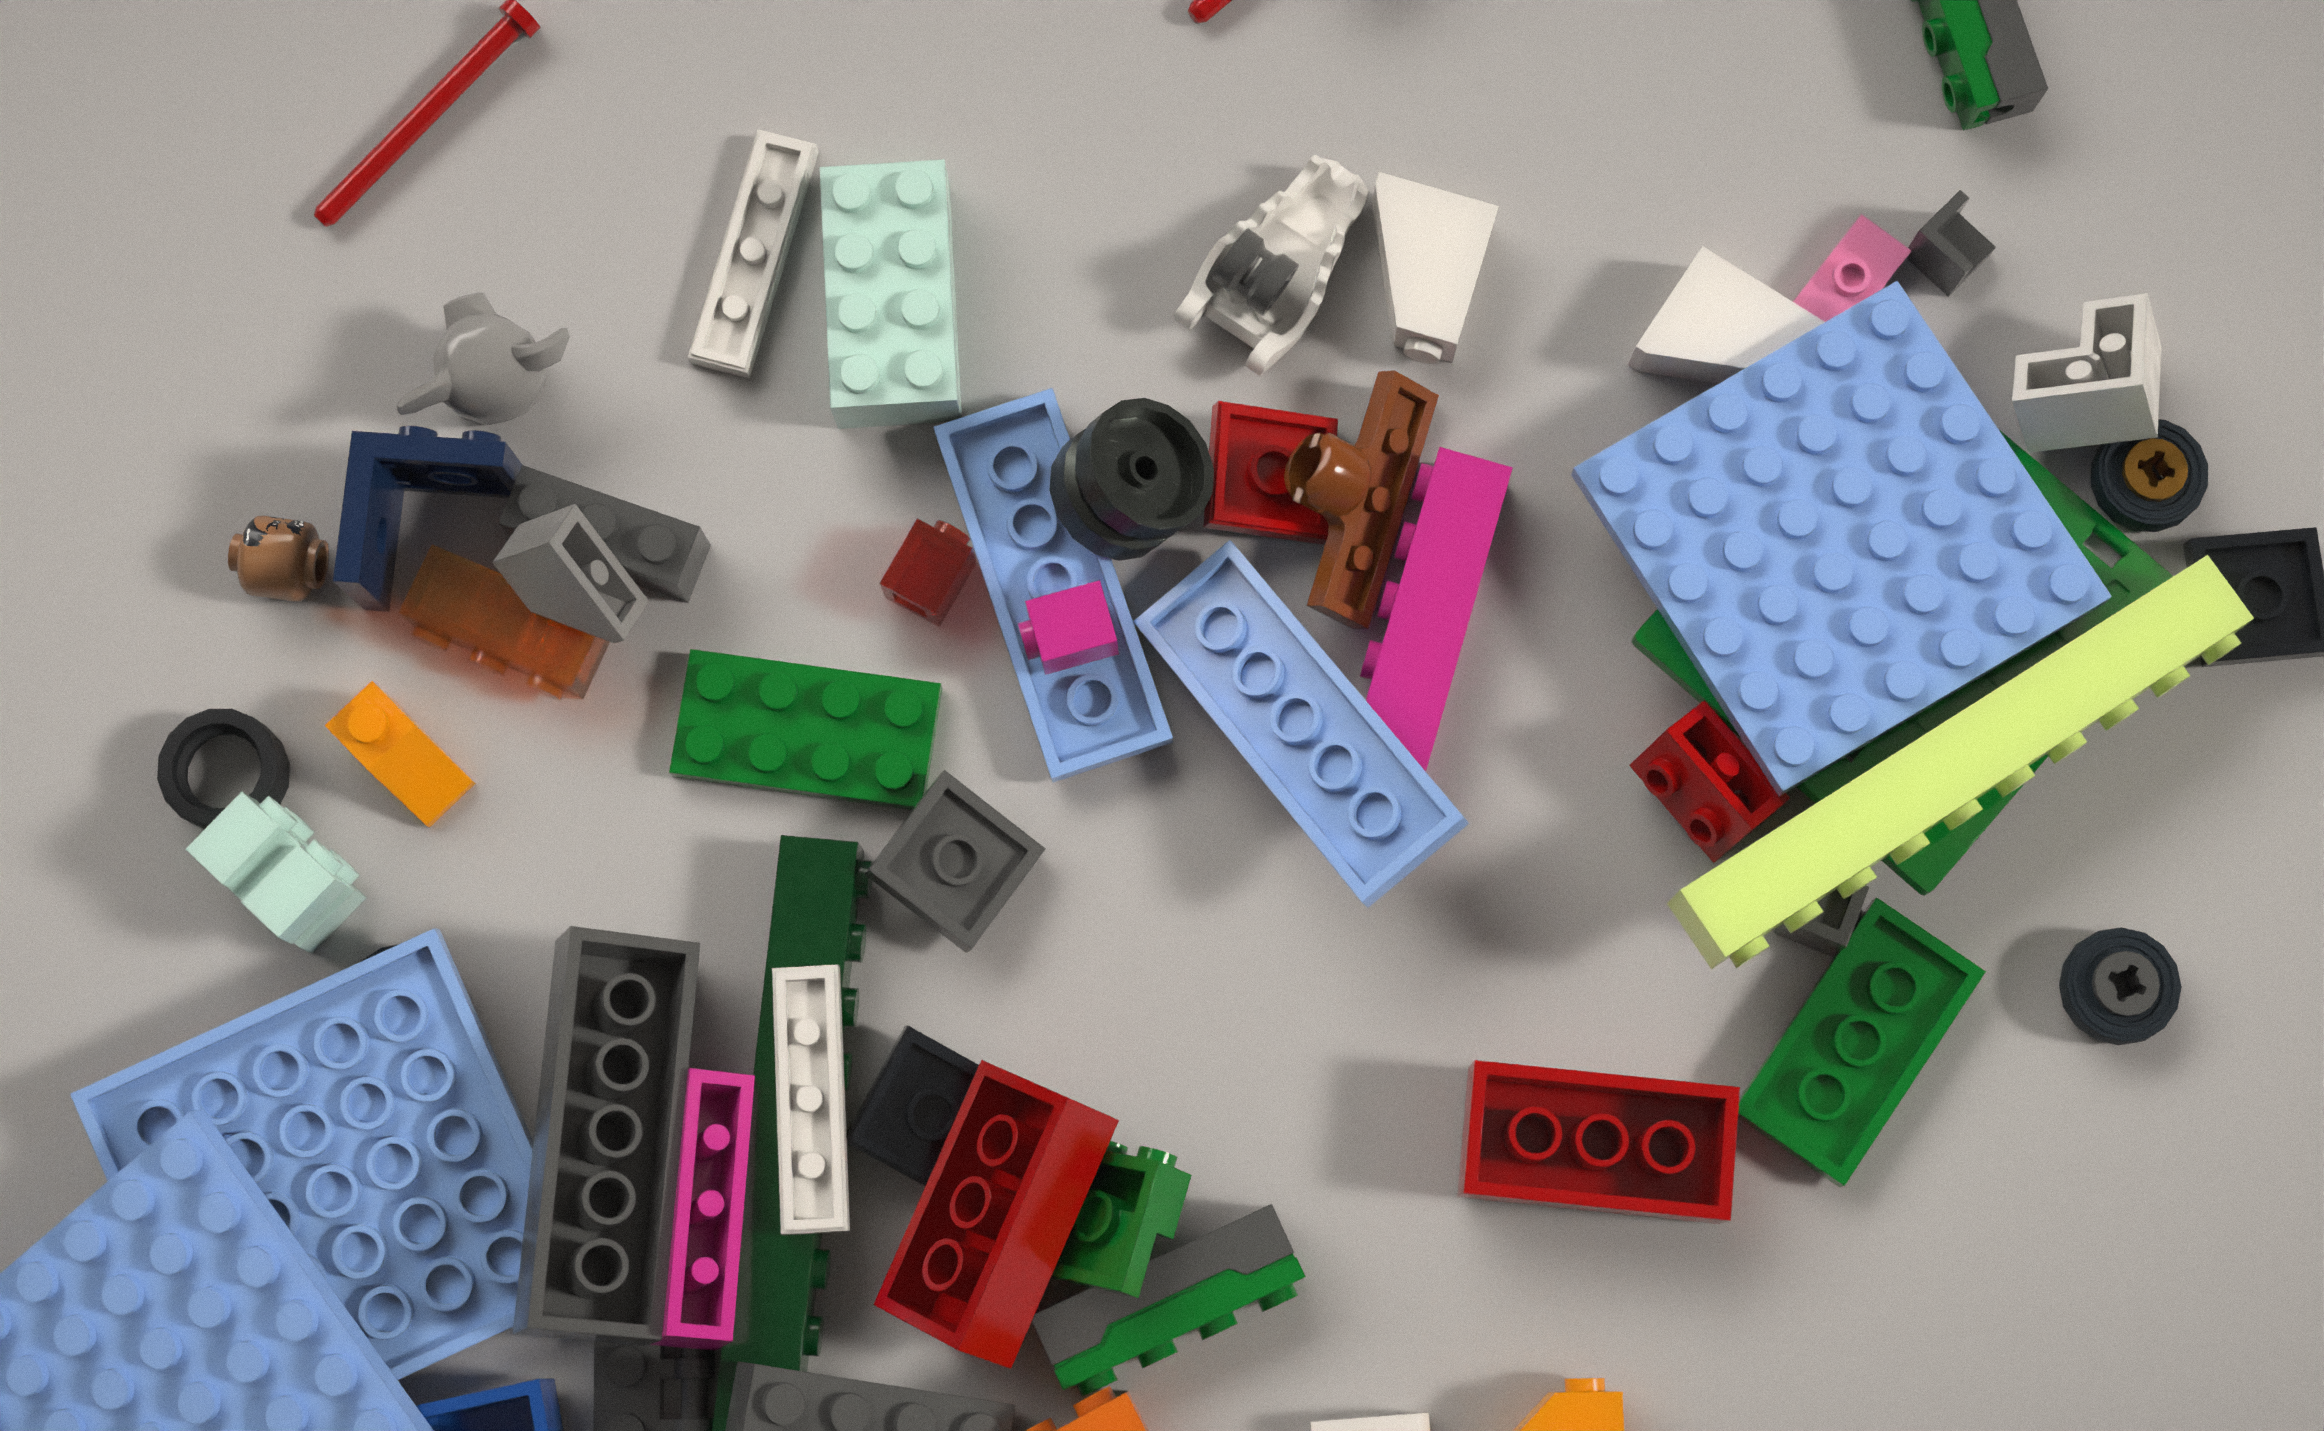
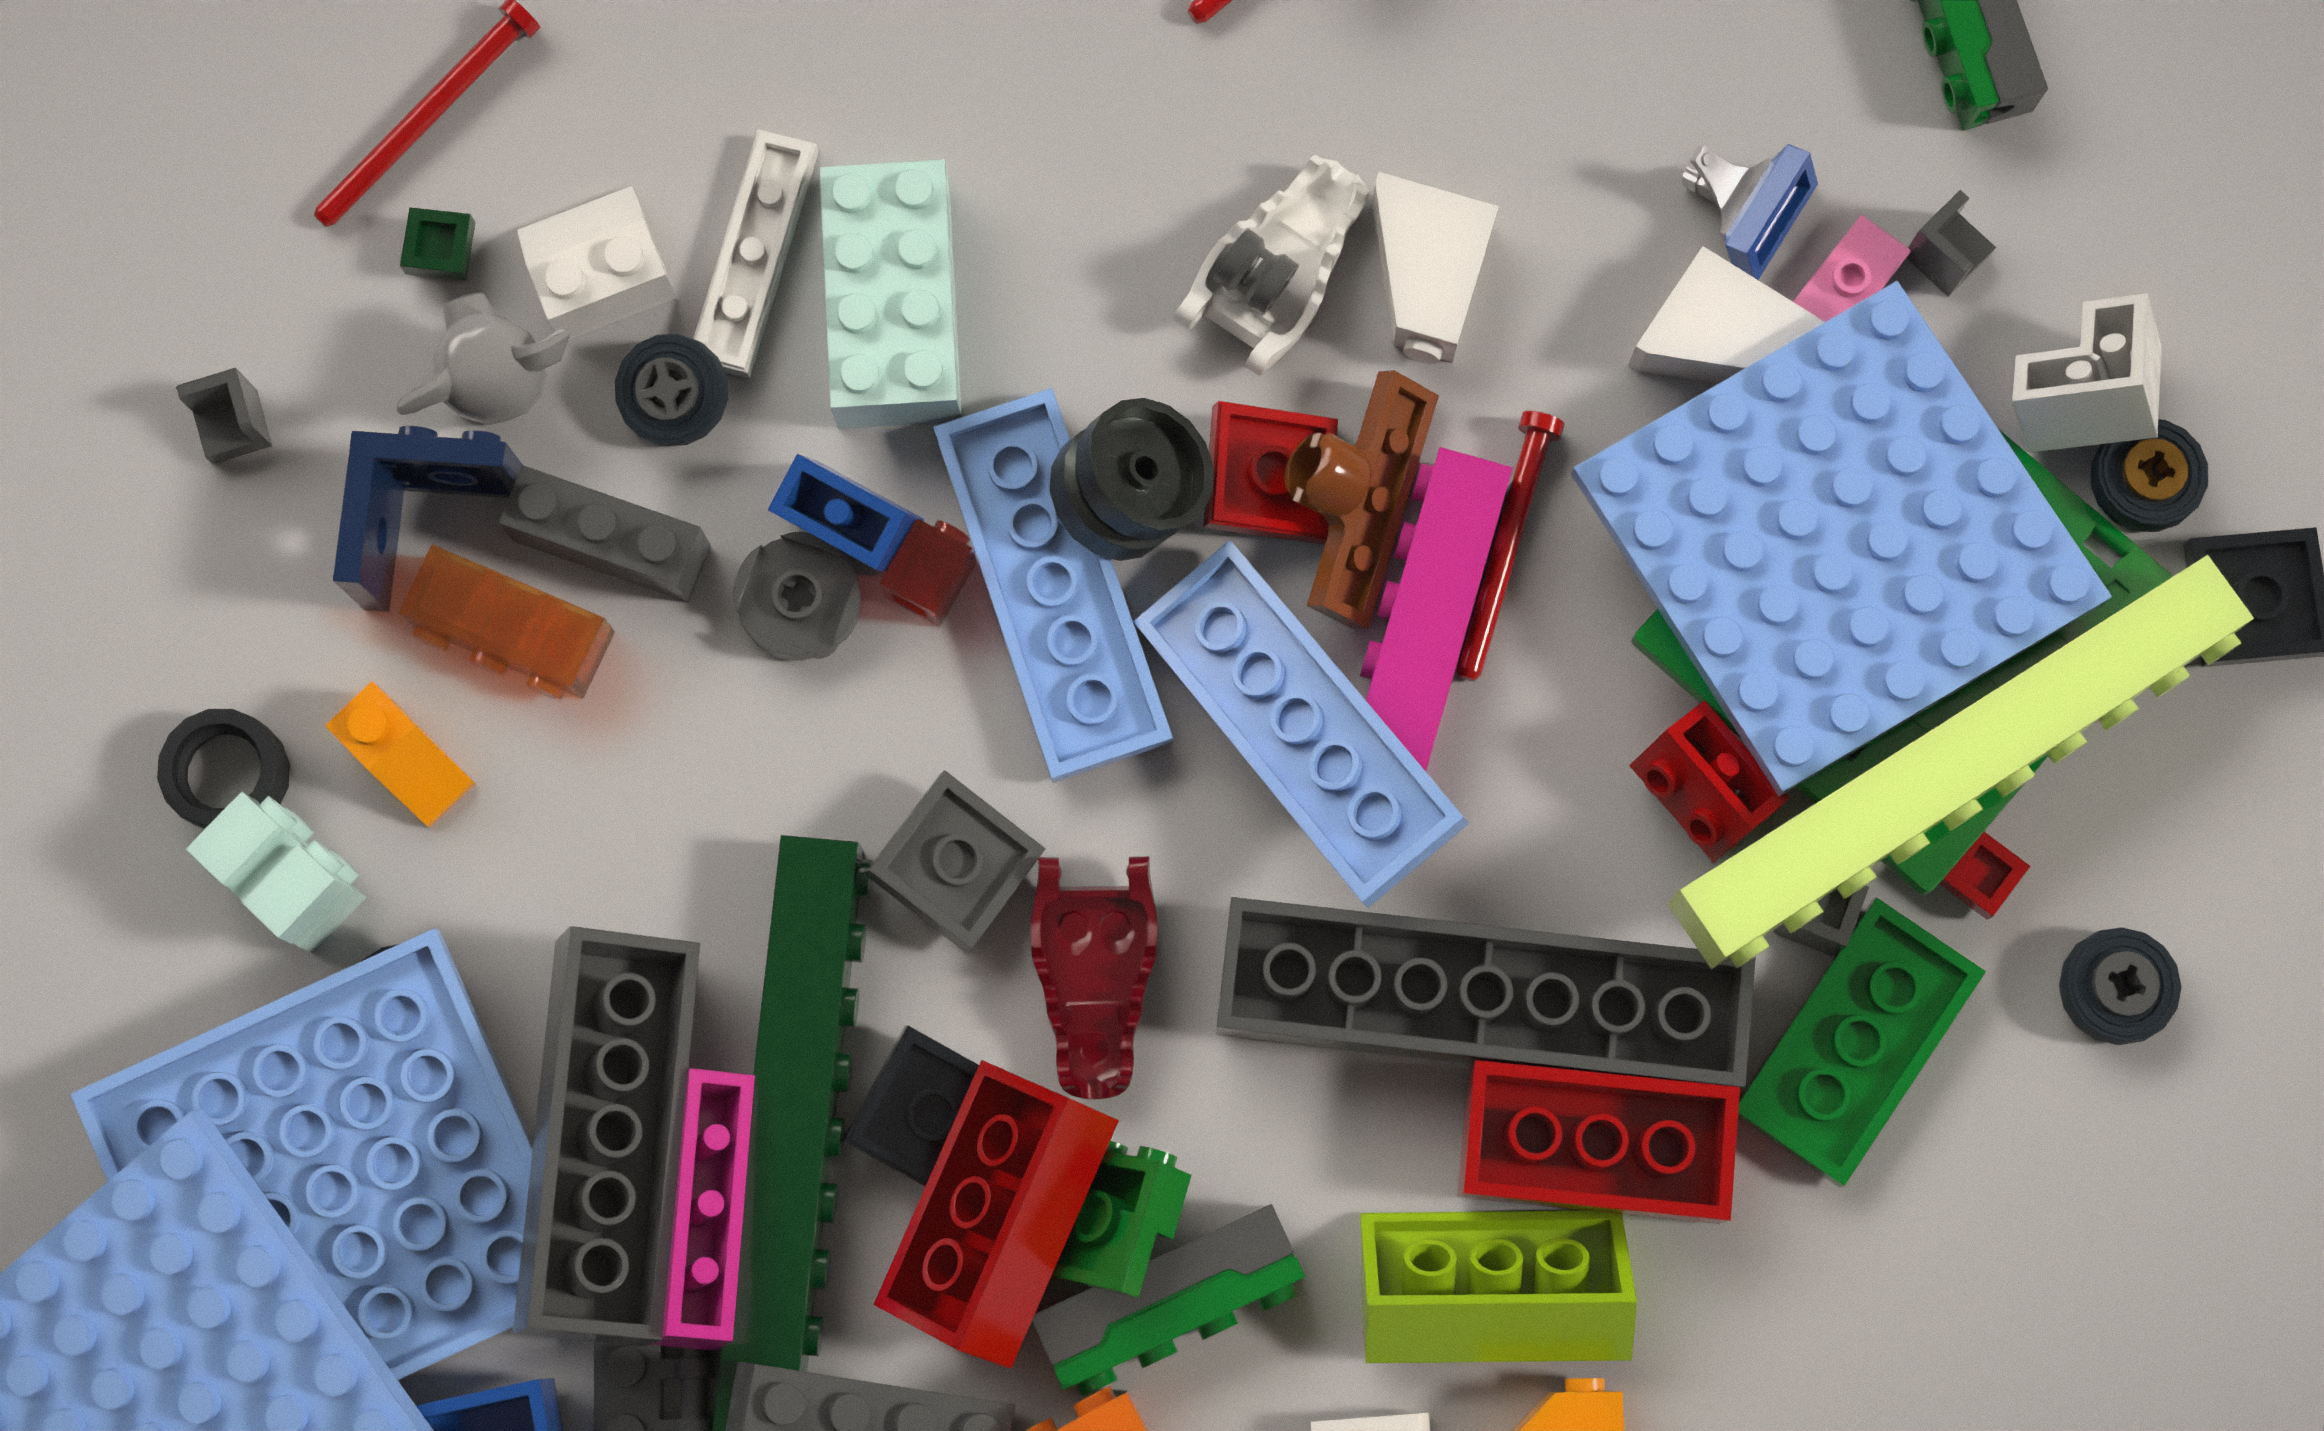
medium nougat head [228,515,329,602] -> none
light grey slope [492,504,649,644] -> none
green plate [669,649,943,810] -> none
white tile [772,965,850,1235] -> none
dark pink brick [1018,580,1119,675] -> none
none -> dark grey panel [176,367,272,464]
none -> dark green plate [400,207,476,281]
none -> white slope [517,186,677,340]
none -> black wheel [615,334,728,446]
none -> dark grey plate [733,532,862,661]
none -> blue brick [768,454,924,574]
none -> dark red animal [1030,856,1158,1100]
none -> dark grey brick [1216,897,1756,1089]
none -> lime slope [1360,1210,1637,1363]
none -> red bar [1457,411,1565,681]
none -> piece [1682,144,1818,280]
none -> red plate [1939,831,2031,920]

